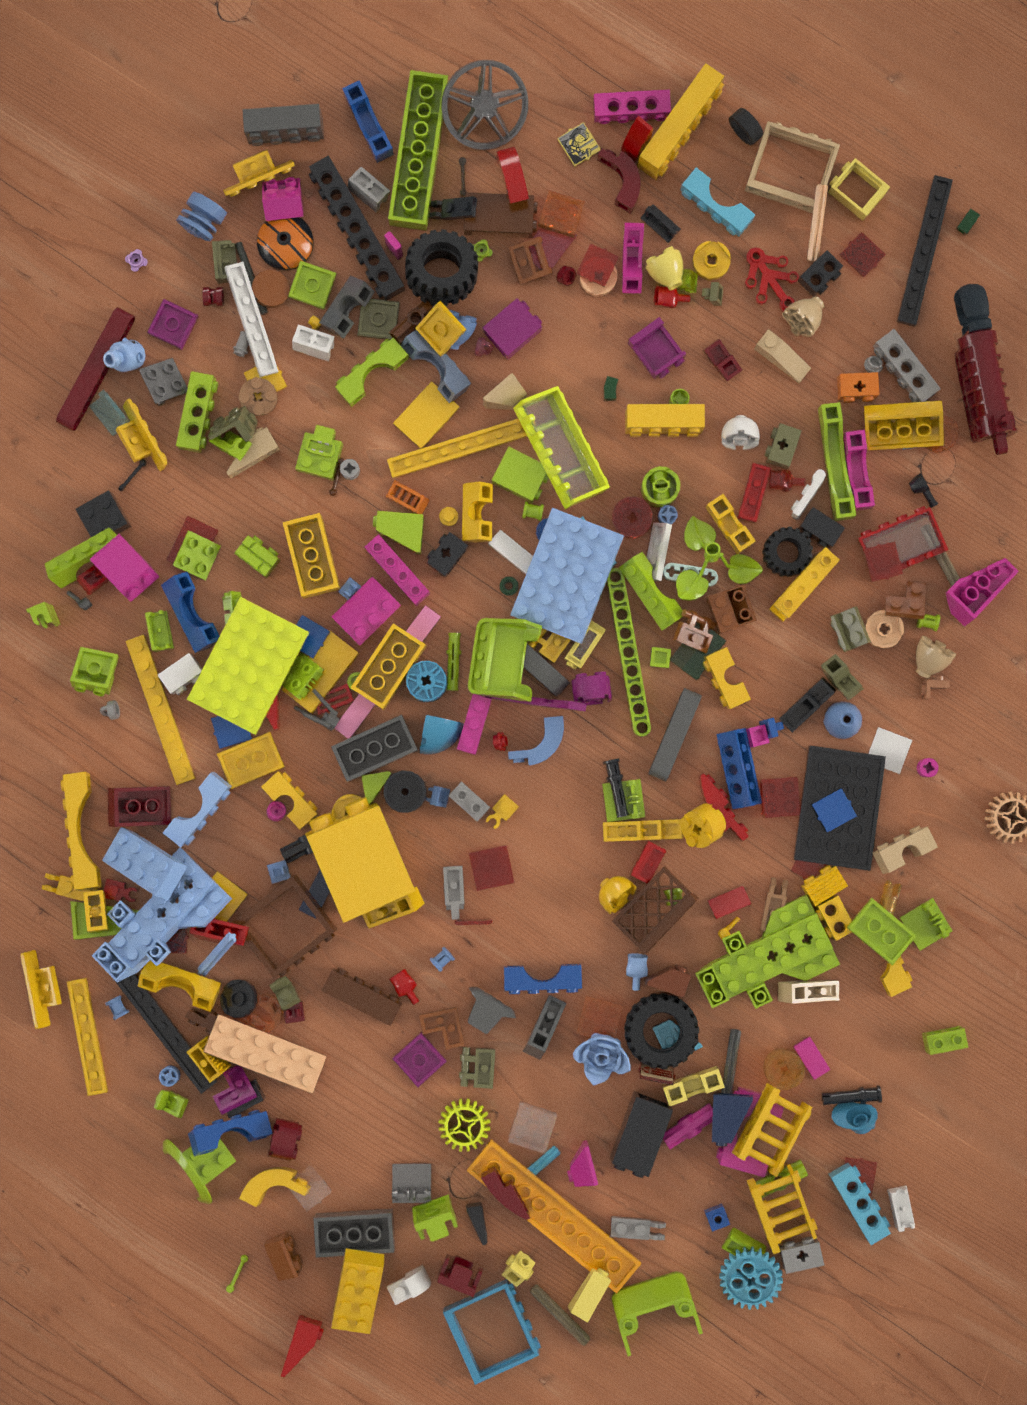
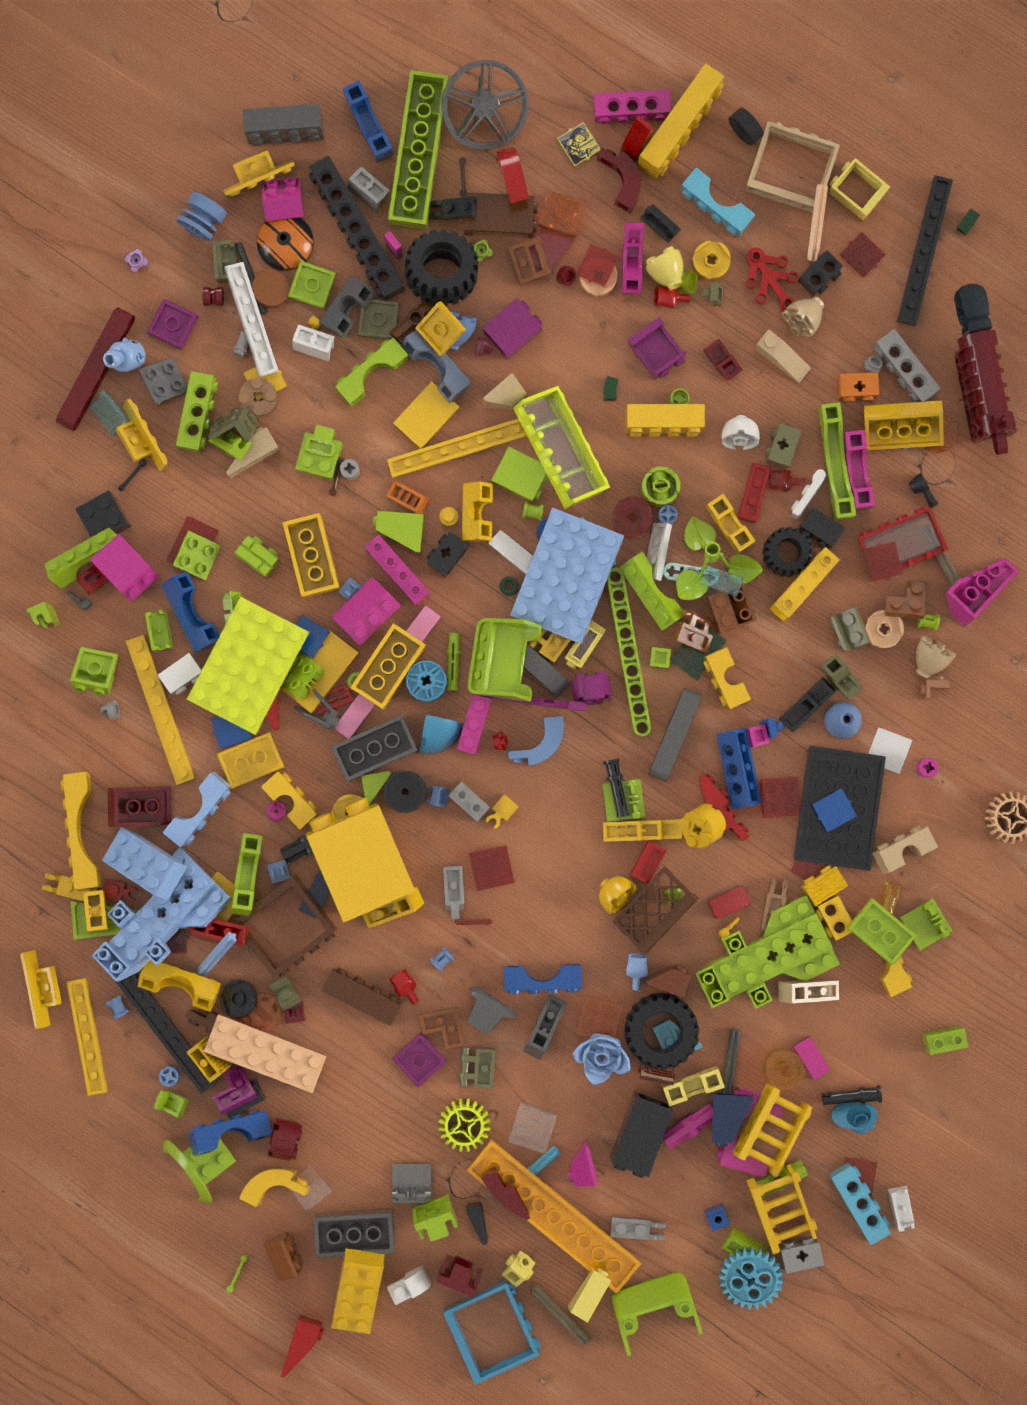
none -> lime arch [230,833,262,916]
none -> clear light blue panel [700,566,743,597]

